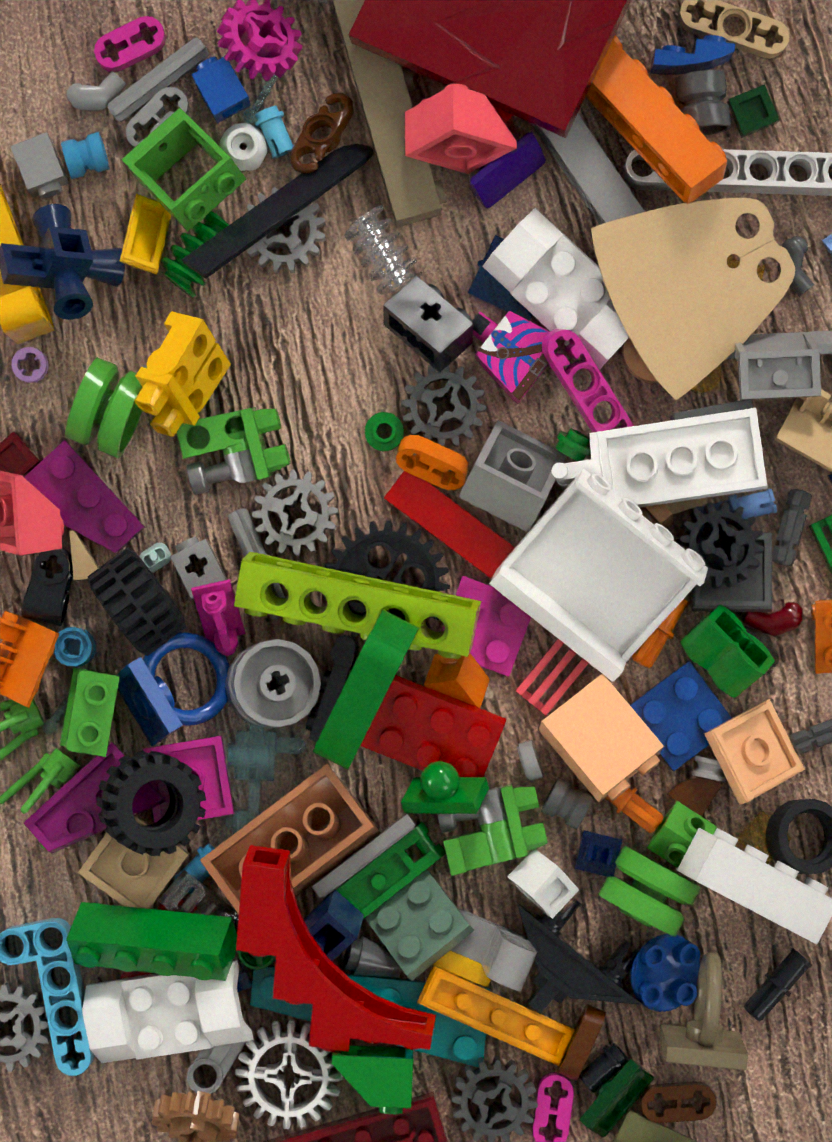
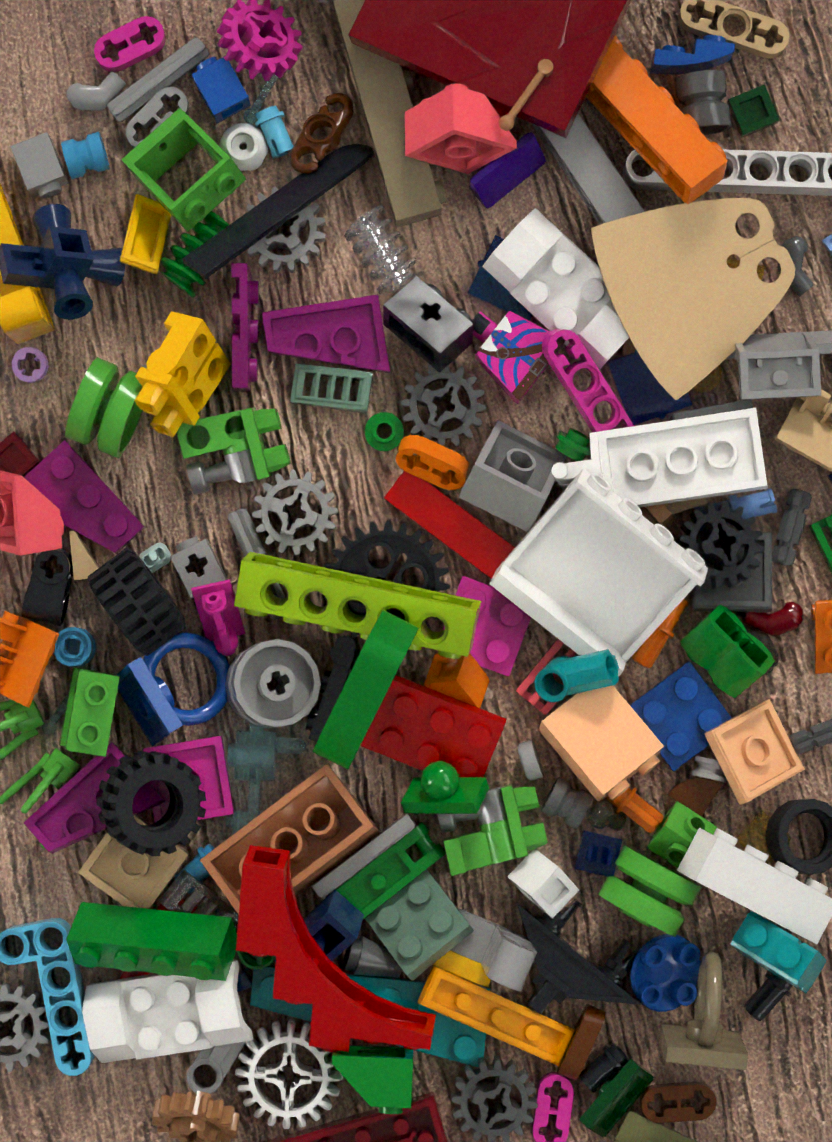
none -> magenta wing [231,263,259,392]
none -> magenta wing [262,294,390,373]
none -> sand green slope [290,364,373,414]
none -> medium nougat hinge [499,59,553,131]
none -> teal piece [534,649,619,702]
none -> clear smoke arm [586,801,626,831]
none -> clear blue piece [608,349,692,425]
none -> teal brick [730,911,827,994]

